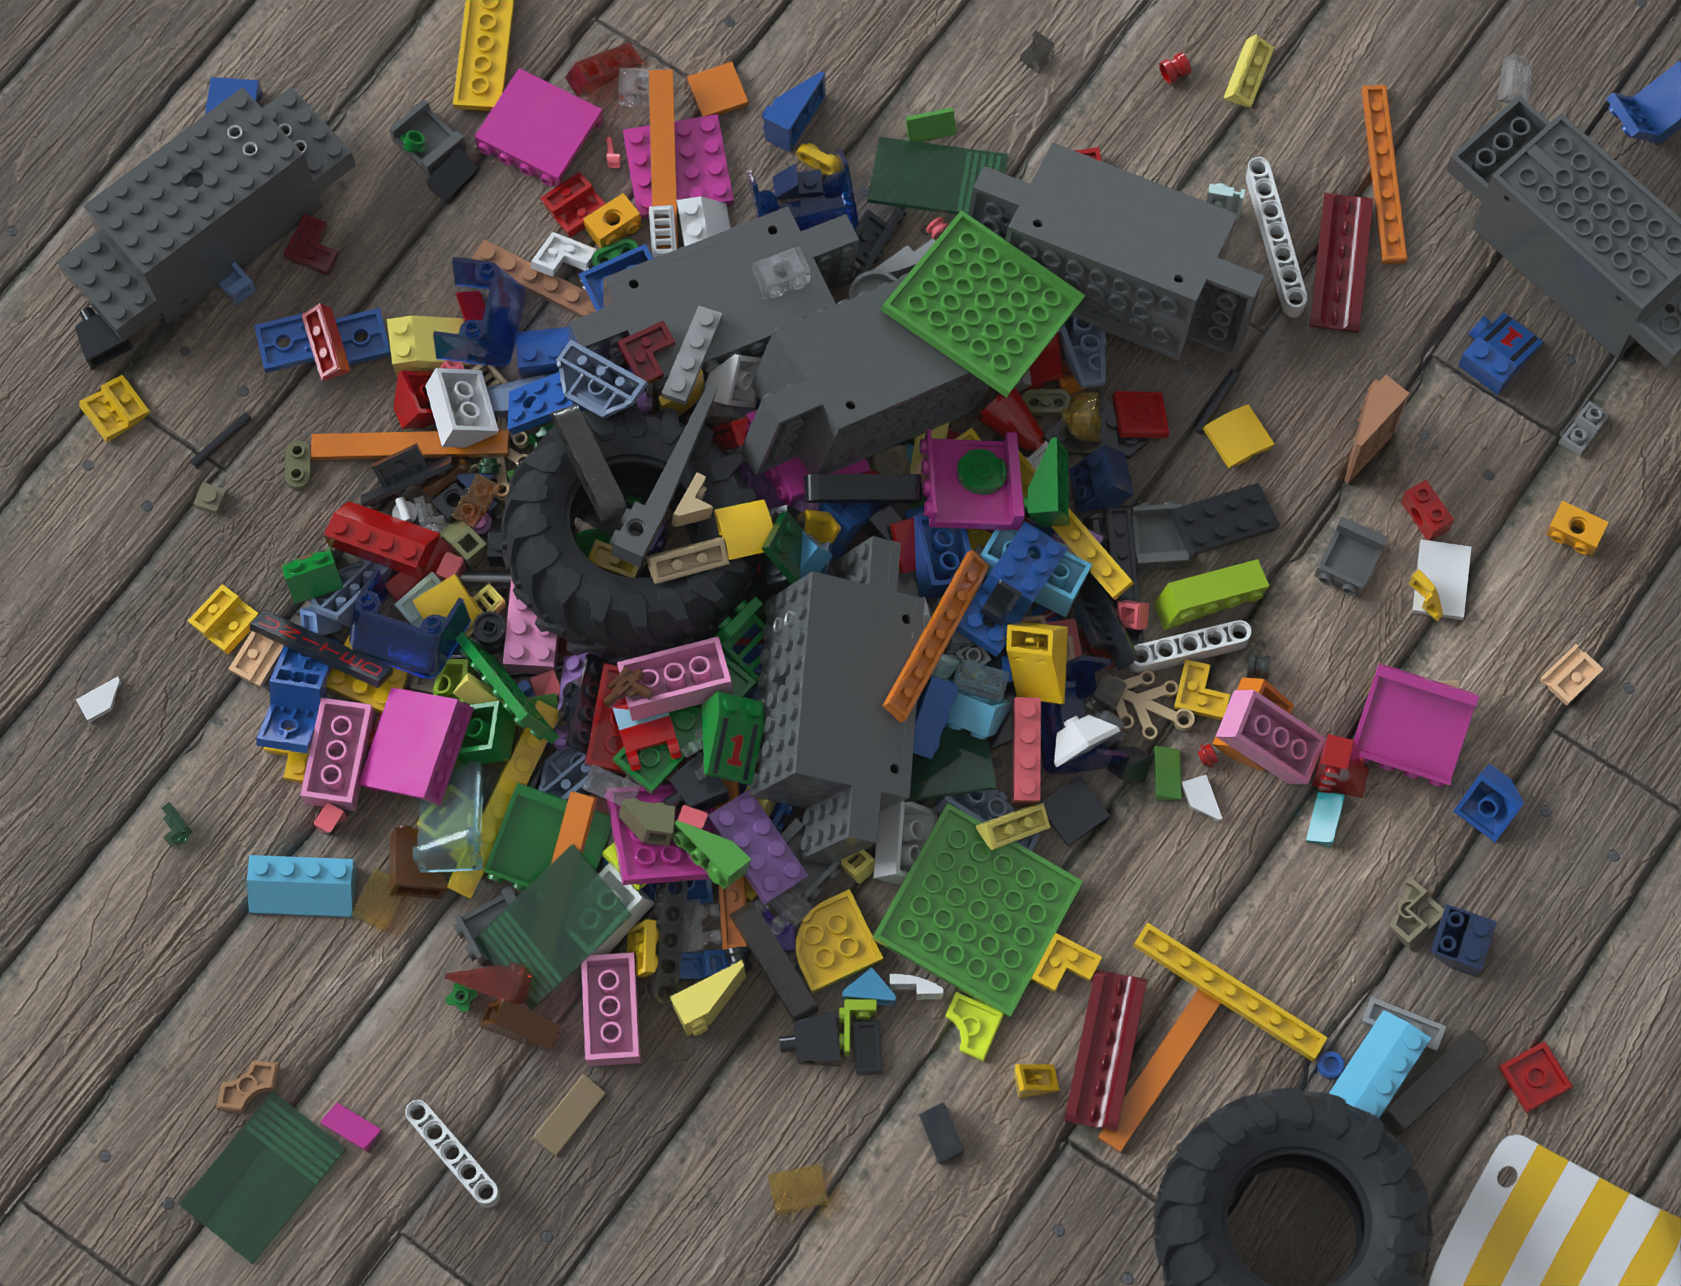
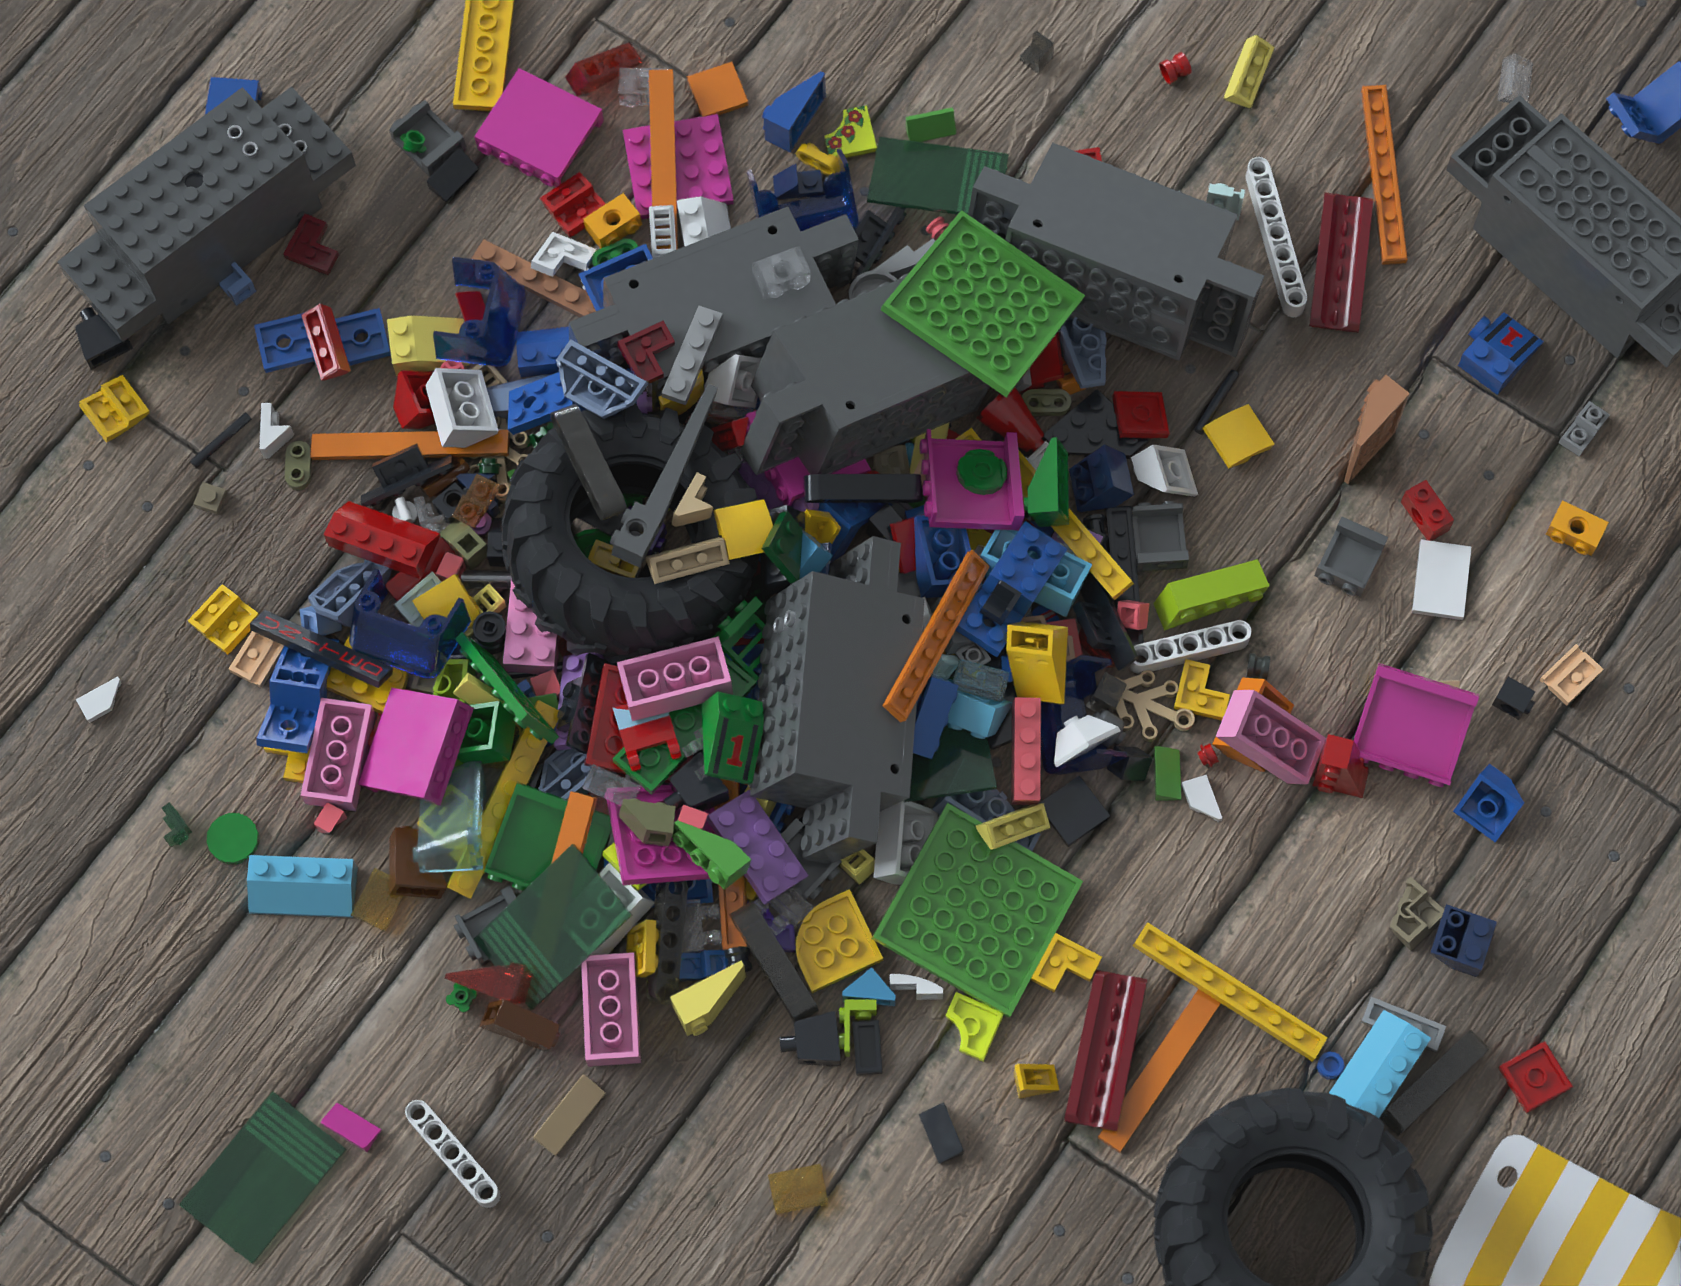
medium nougat tile [216,1060,280,1113] -> none
green slope [282,547,343,604] -> none
reddish brown piece [602,666,654,708] -> none
coral hand [606,137,621,168] -> none
clear yellow cylinder [1062,392,1102,441] -> none
black plate [1169,482,1280,557] -> none
slope [1306,792,1345,848] -> none
yellow slope [1409,569,1443,622] -> none
none -> green tile [207,813,259,864]
none -> white slope [260,403,294,459]
none -> neon yellow tile [825,105,877,159]
none -> white slope [1131,444,1198,497]
none -> black brick [1492,676,1536,720]

